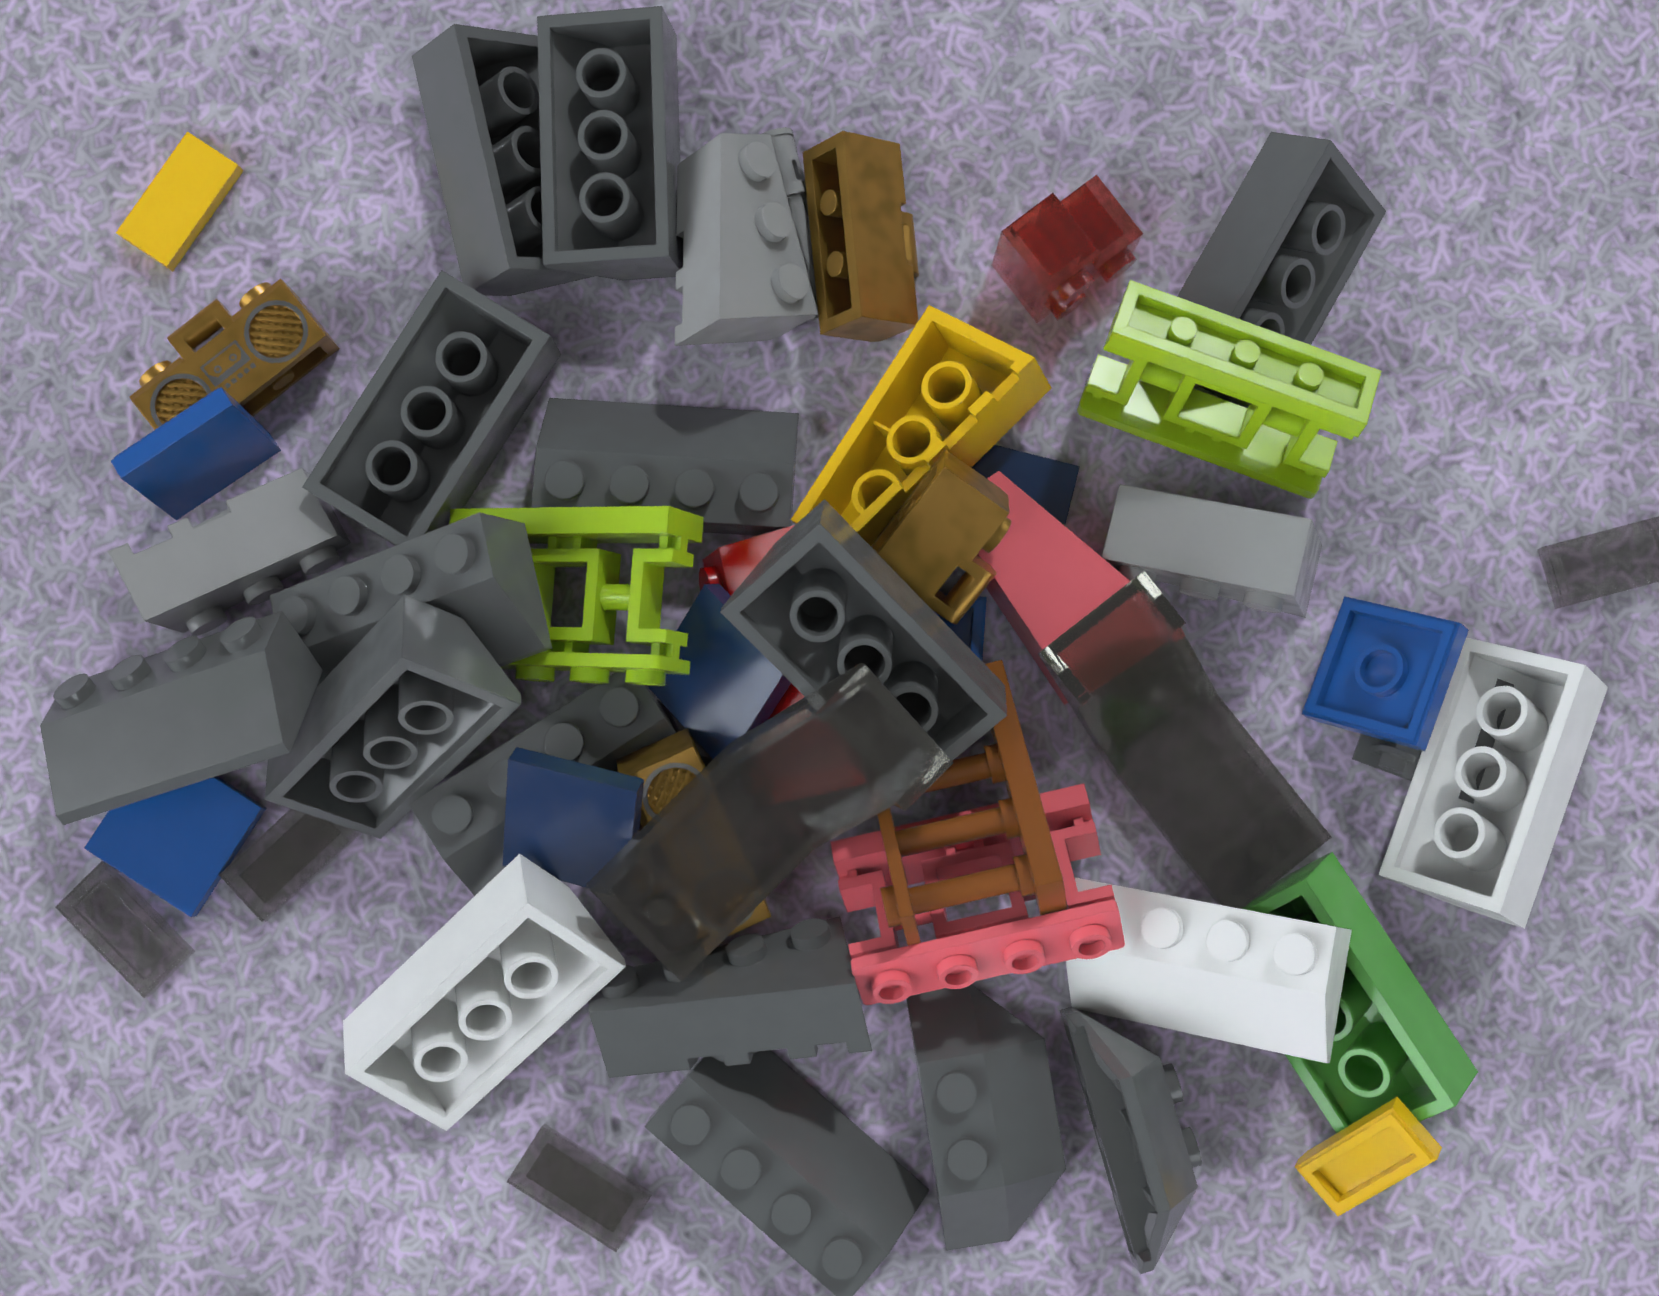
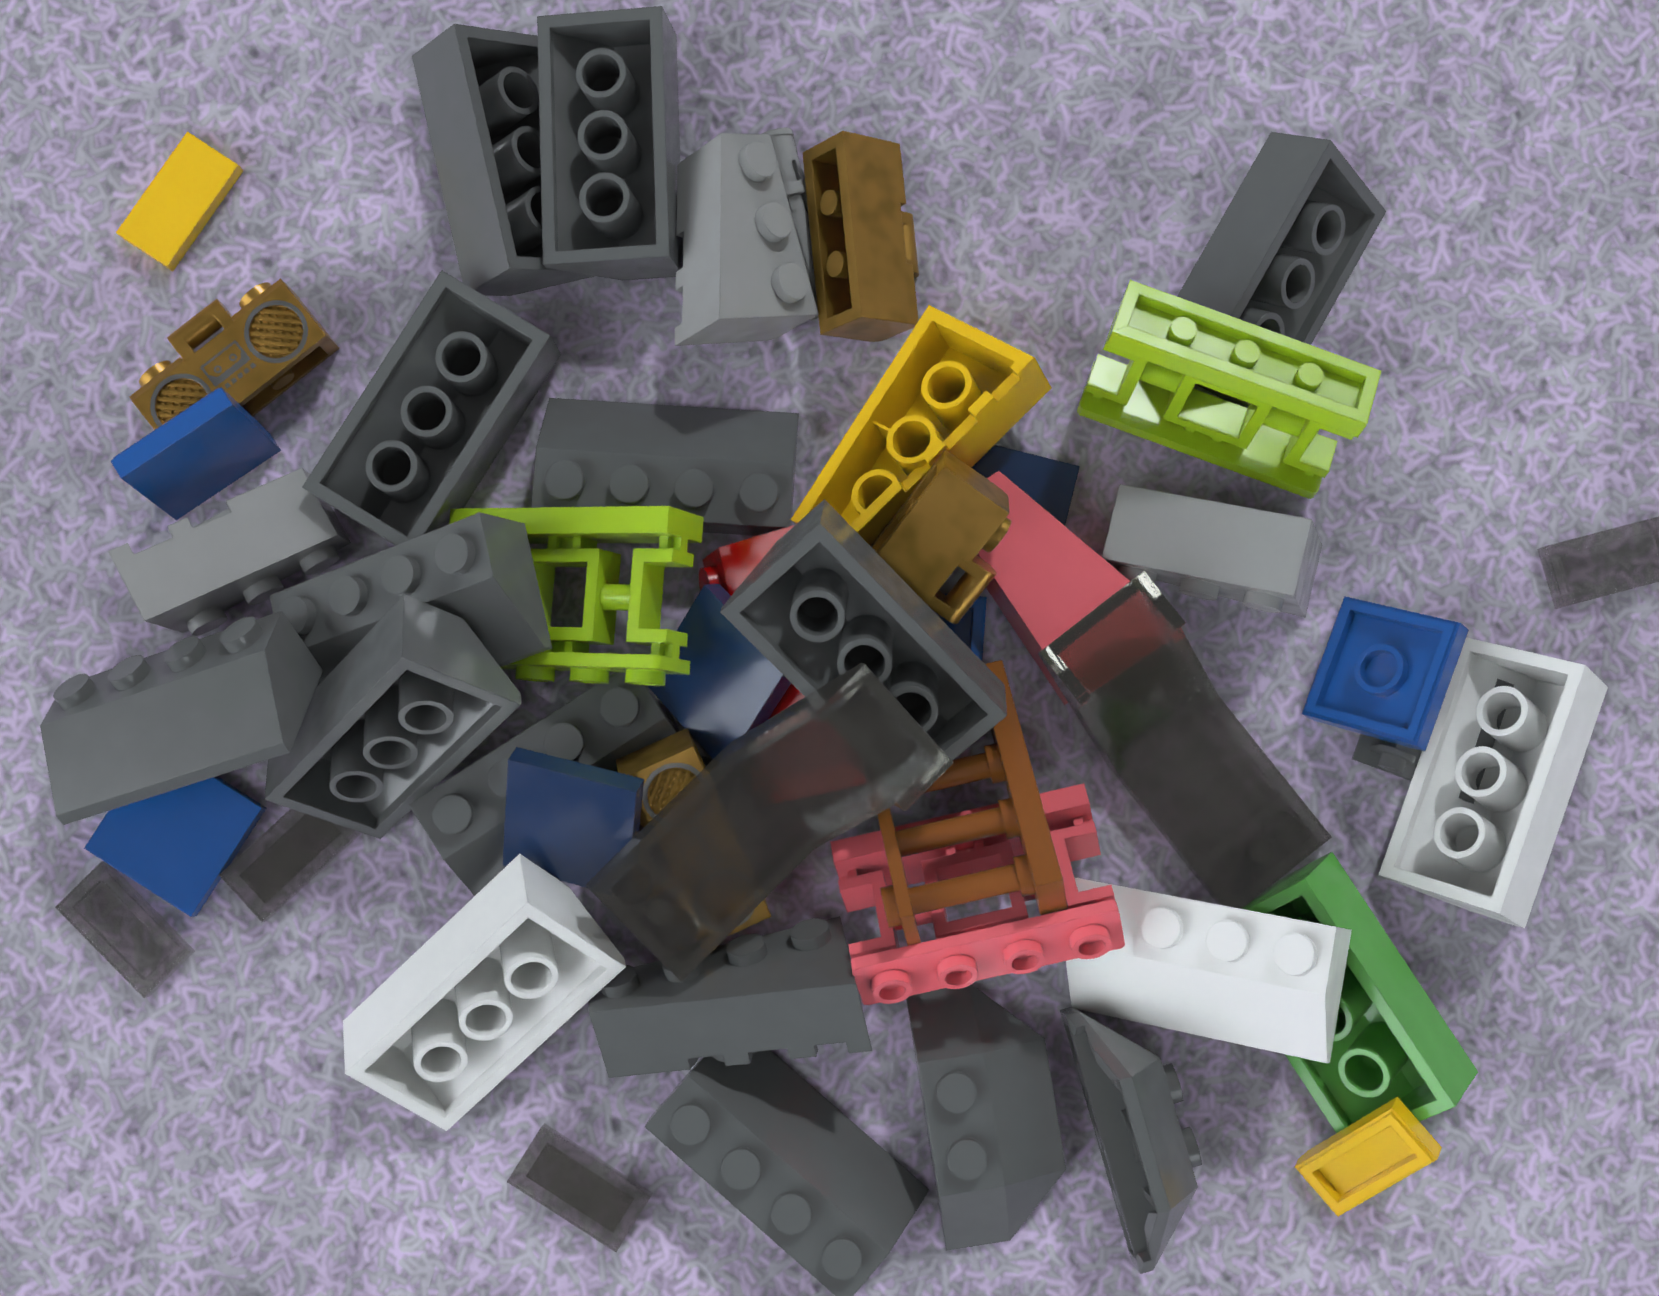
clear red brick [992,175,1143,323] -> none

